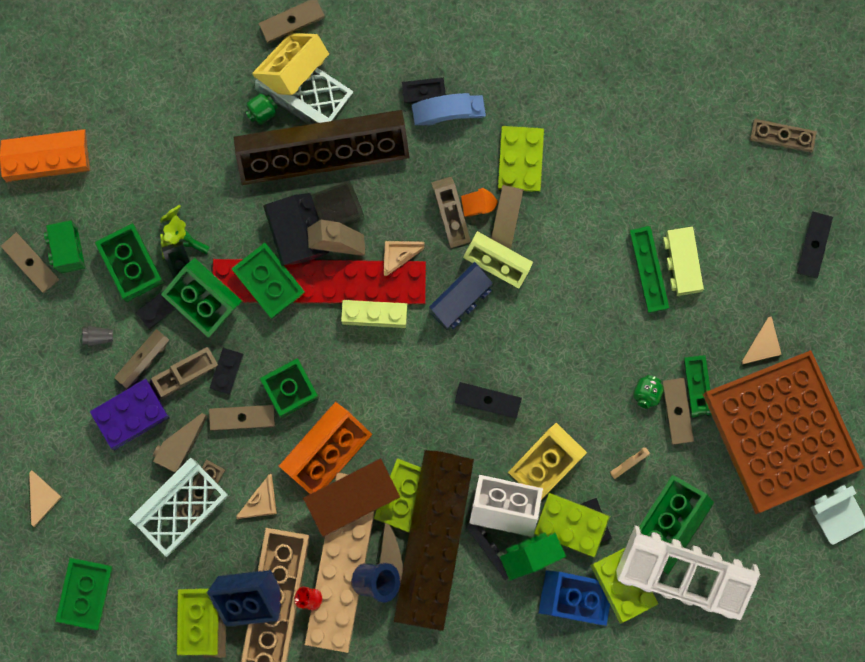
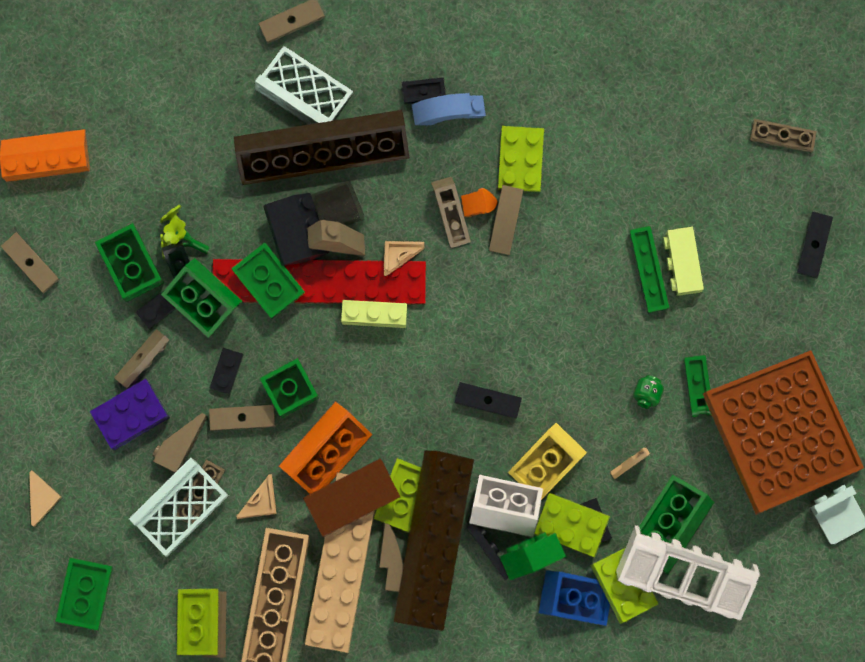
green brick [44,220,86,274] -> none
dark grey cone [82,325,113,347] -> none
dark tan slope [150,347,218,400] -> none
dark blue slope [207,570,280,627] -> none
green head [245,93,278,125] -> none
light yellow slope [252,33,329,95] -> none
red wheel [294,587,322,611] -> none
dark blue piece [352,563,400,603] -> none
dark blue slope [429,262,493,330] -> none
yellowish green brick [463,231,533,288] -> none
dark tan tile [662,378,694,445] -> none
tan tile [742,317,782,365] -> none

